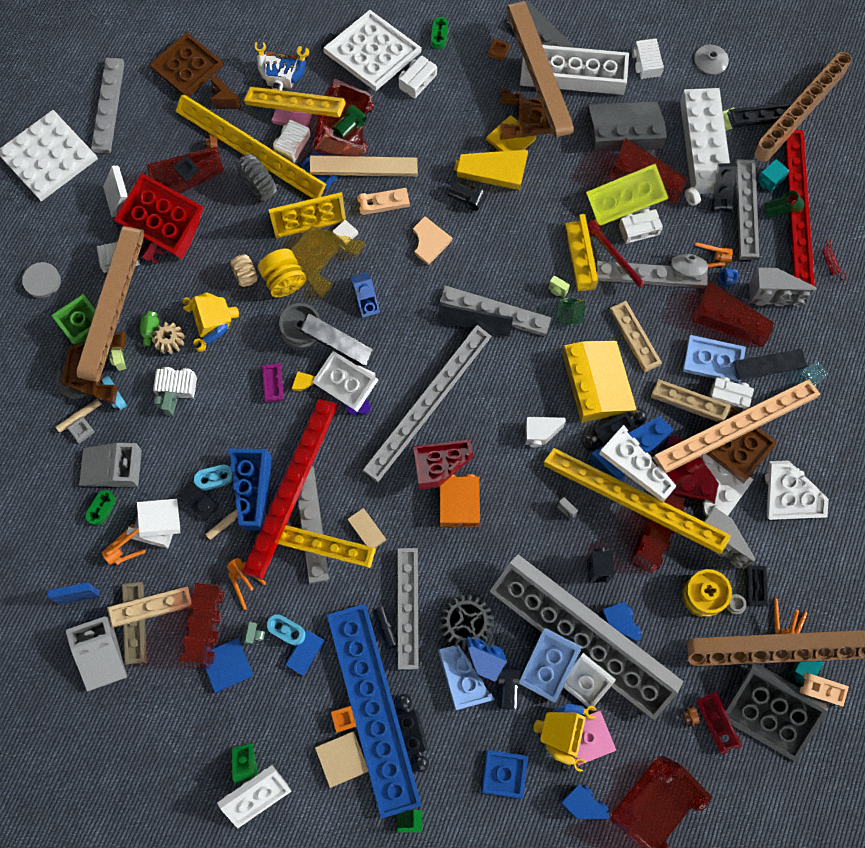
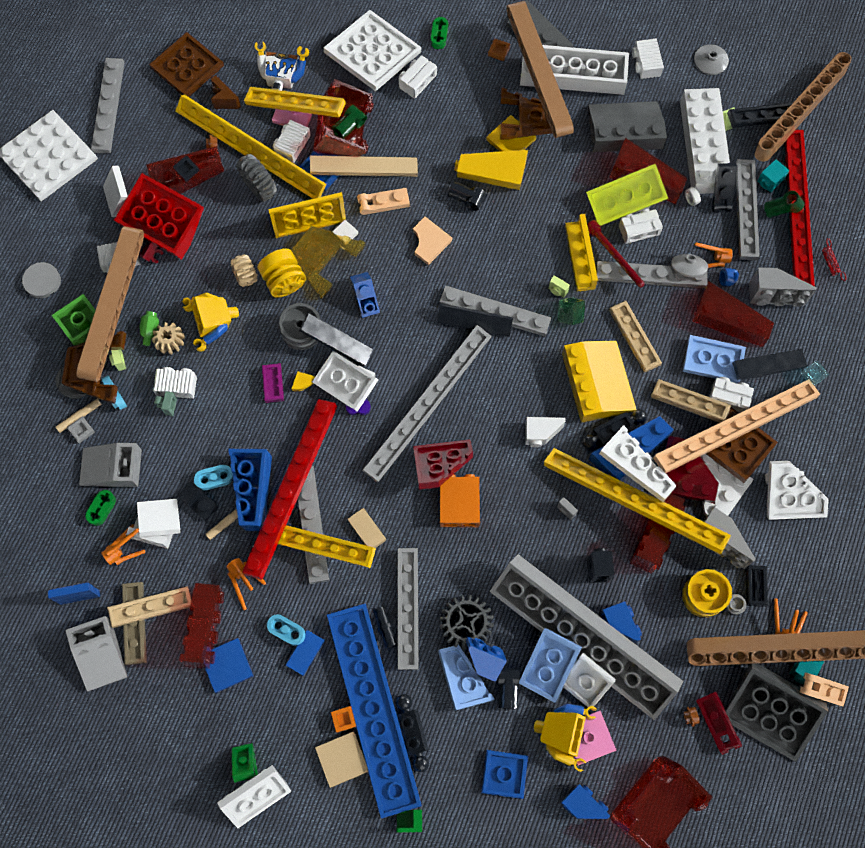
sand green tile [241,622,265,645] -> none

